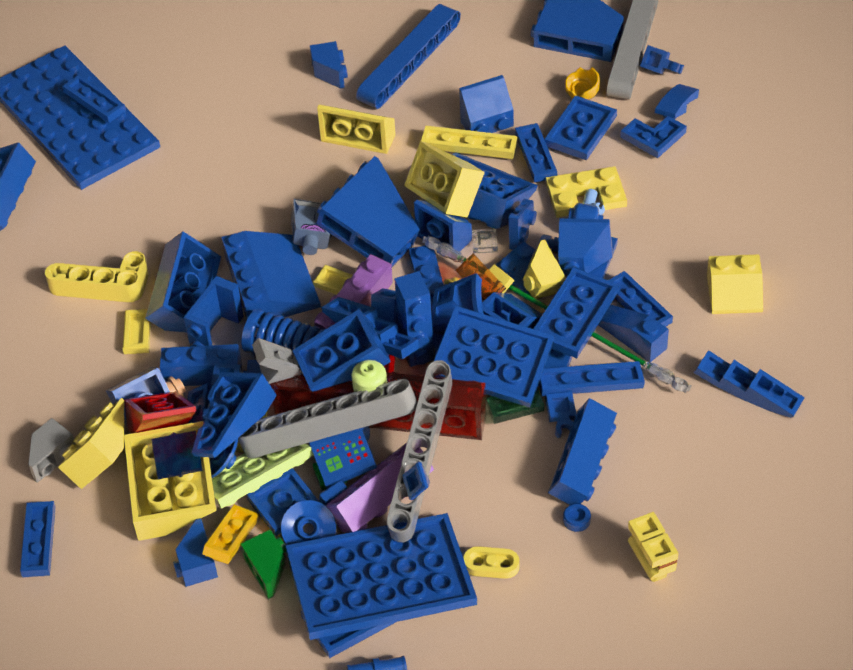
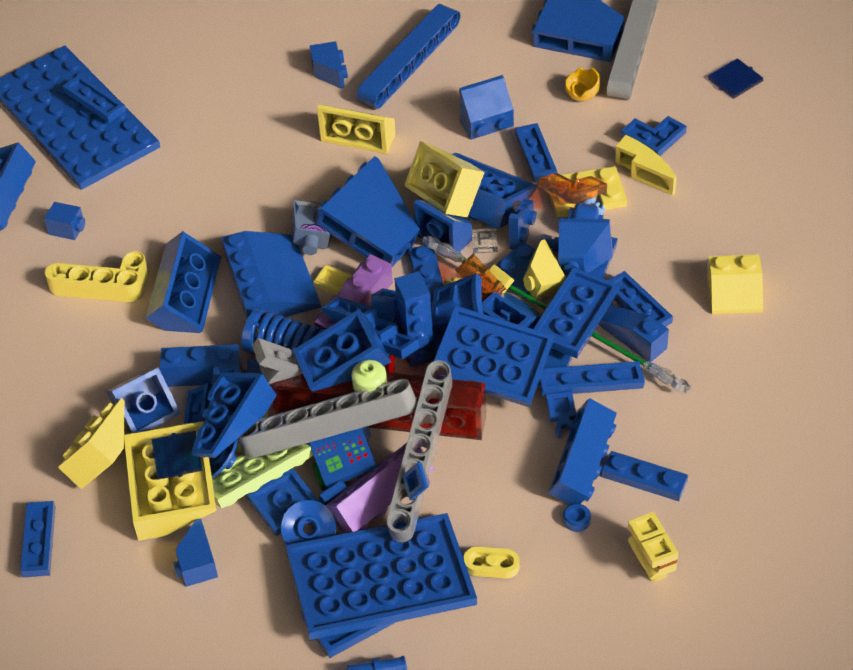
light grey slope [29,418,75,483] -> none
light yellow tile [122,309,151,354] -> none
red slope [124,391,196,434] -> none
light nougat plate [166,376,186,397] -> none
blue panel [184,276,244,346] -> none
yellow plate [202,504,259,564] -> none
green slope [241,530,286,600] -> none
light yellow plate [421,126,517,159] -> none
clear green plate [486,388,544,424] -> none
blue plate [544,95,617,161] -> none
blue plate [640,45,684,75] -> none
blue slope [655,84,699,119] -> none
blue slope [694,350,805,418] -> none
none -> blue brick [44,202,85,240]
none -> clear orange plate [538,173,607,204]
none -> blue plate [602,451,688,502]
none -> light yellow slope [615,135,676,196]
none -> clear blue piece [708,58,763,99]

